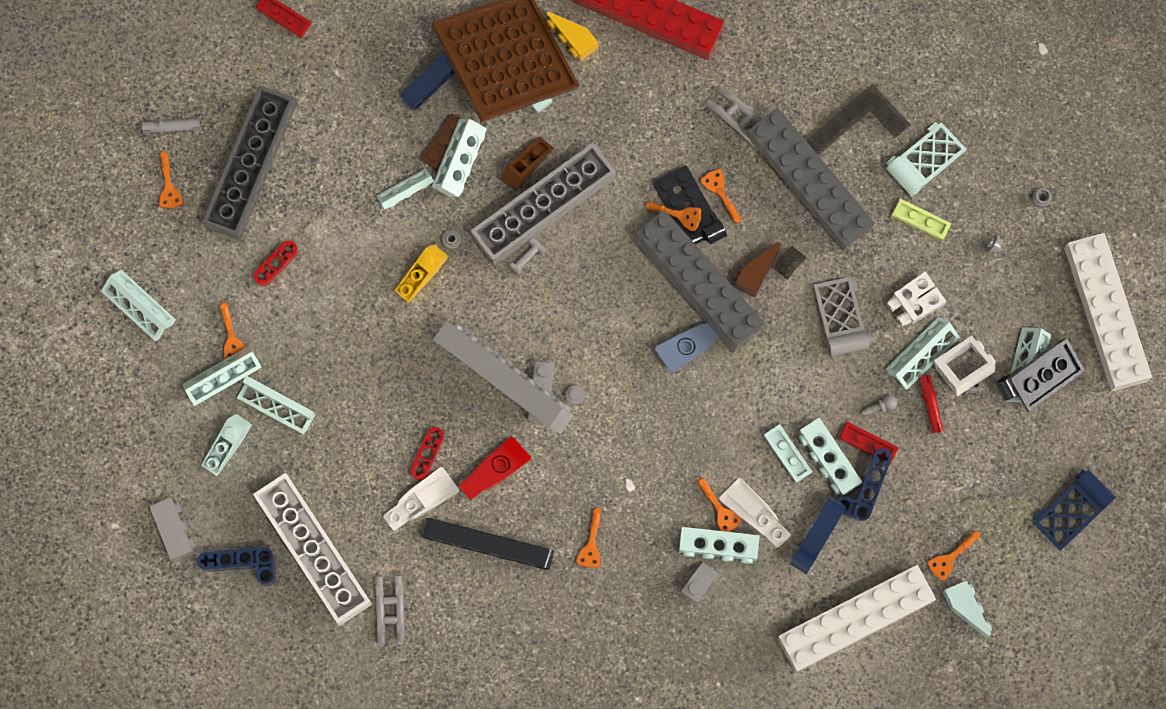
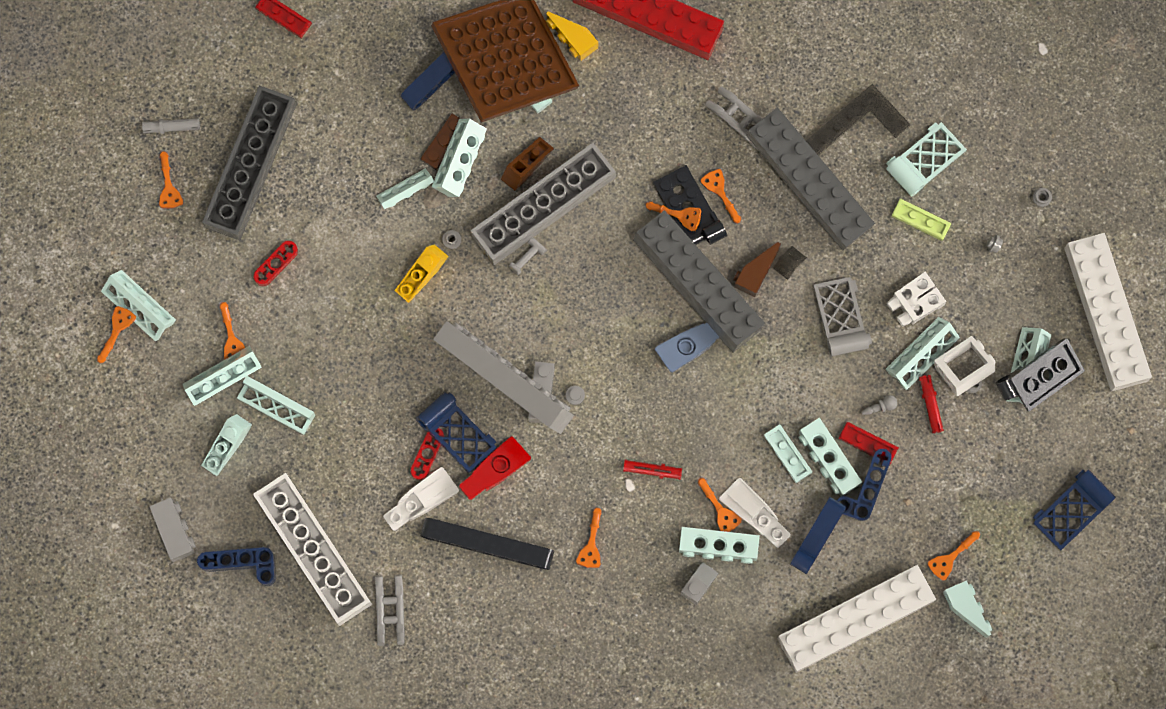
none -> orange piece [97,306,136,363]
none -> dark blue piece [416,392,497,474]
none -> red pin [623,460,682,480]

